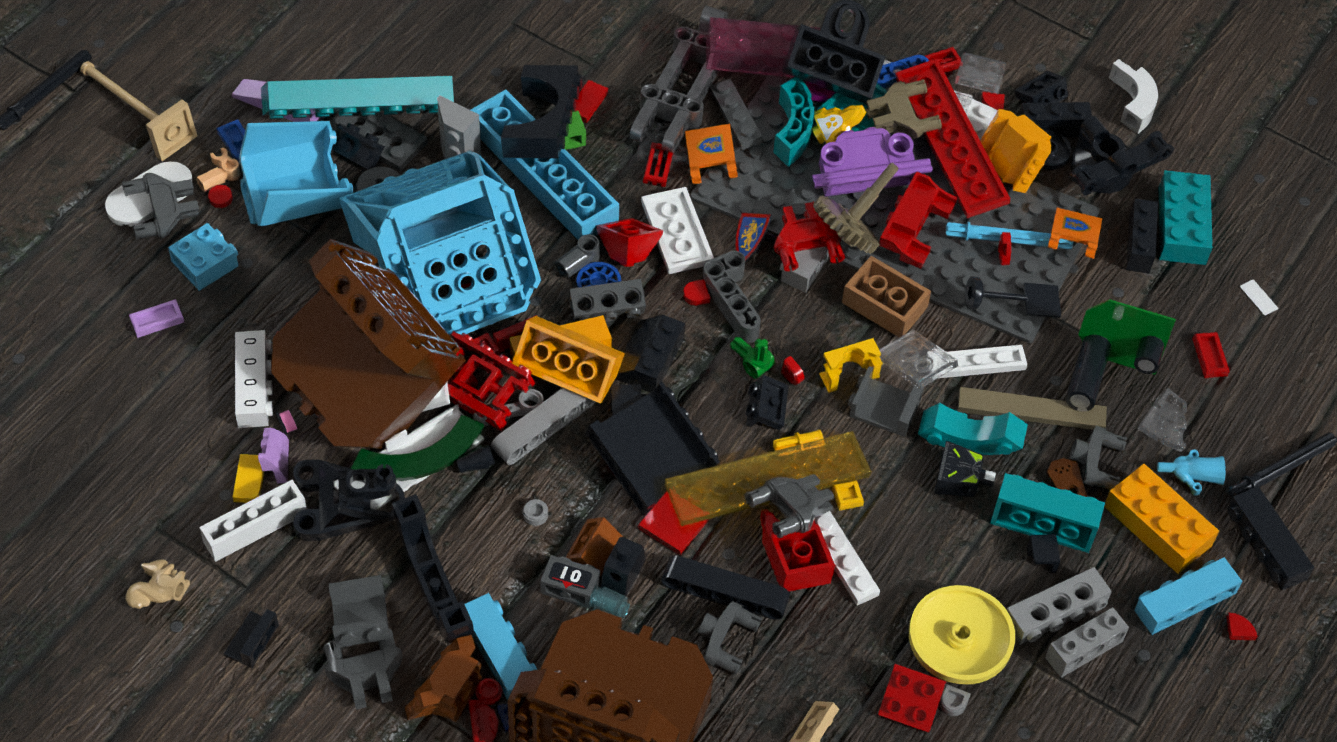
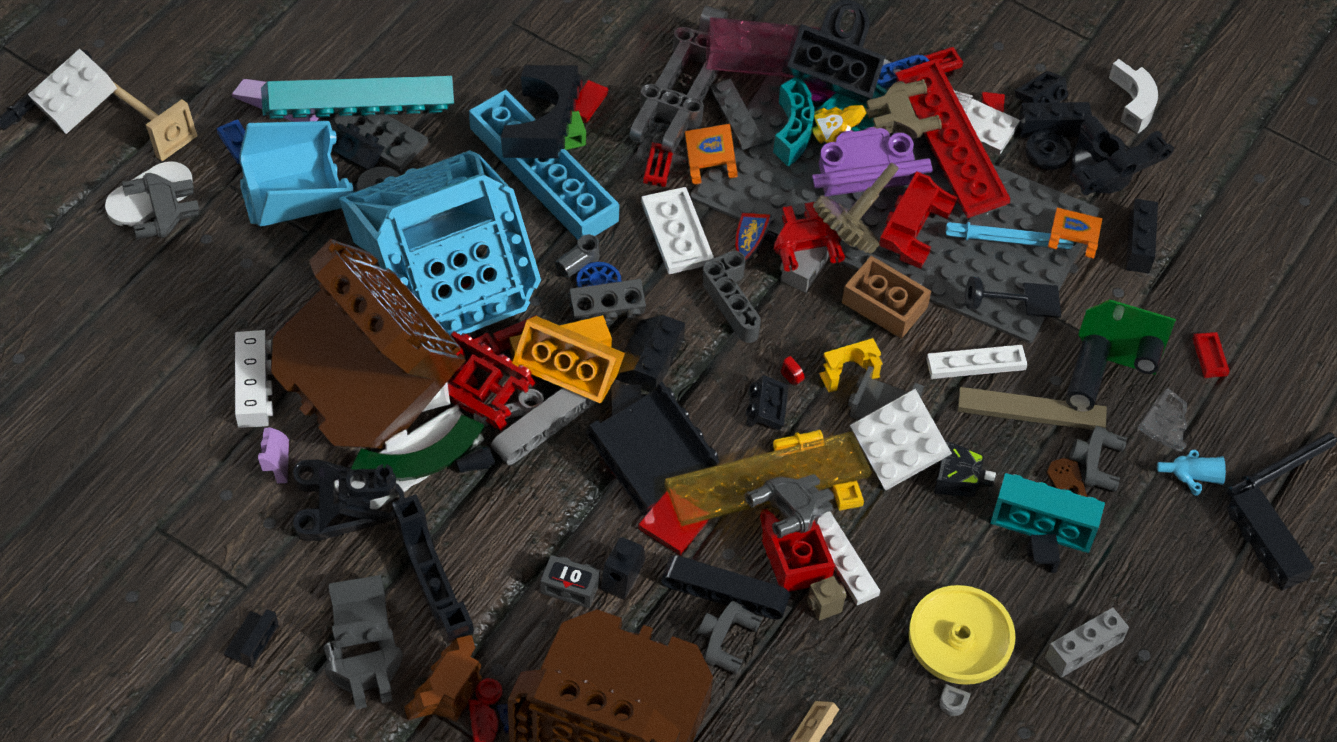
tan animal [126,559,190,609] -> none
lavender tile [129,299,184,338] -> none
medium azure brick [168,223,238,291] -> none
light nougat bar [197,148,241,193] -> none
white brick [199,480,307,562] -> none
red tile [208,185,233,208] -> none
yellow tile [233,454,264,503] -> none
bright pink piece [276,410,297,435] -> none
light grey slope [437,96,481,159] -> none
medium azure brick [465,593,537,700] -> none
light grey tile [523,499,548,526] -> none
dark orange panel [566,517,623,577] -> none
clear light blue brick [589,587,630,618] -> none
red slope [596,218,663,267] -> none
red tile [683,279,710,306] -> none
green axle [730,337,775,379] -> none
red plate [878,664,946,732] -> none
clear tile [879,330,958,389] -> none
teal brick [918,403,1028,455] -> none
clear bracket [955,52,1006,94] -> none
light orange slope [980,109,1051,193] -> none
red tile [998,232,1011,265] -> none
light grey brick [1007,567,1112,645] -> none
light orange brick [1104,464,1219,574] -> none
medium azure brick [1134,557,1242,635] -> none
teal brick [1158,170,1212,265] -> none
red tile [1226,612,1258,641] -> none
white sticker [1240,280,1278,315] -> none
none -> white brick [28,49,117,134]
none -> dark tan brick [807,576,846,621]
none -> white plate [850,389,952,490]

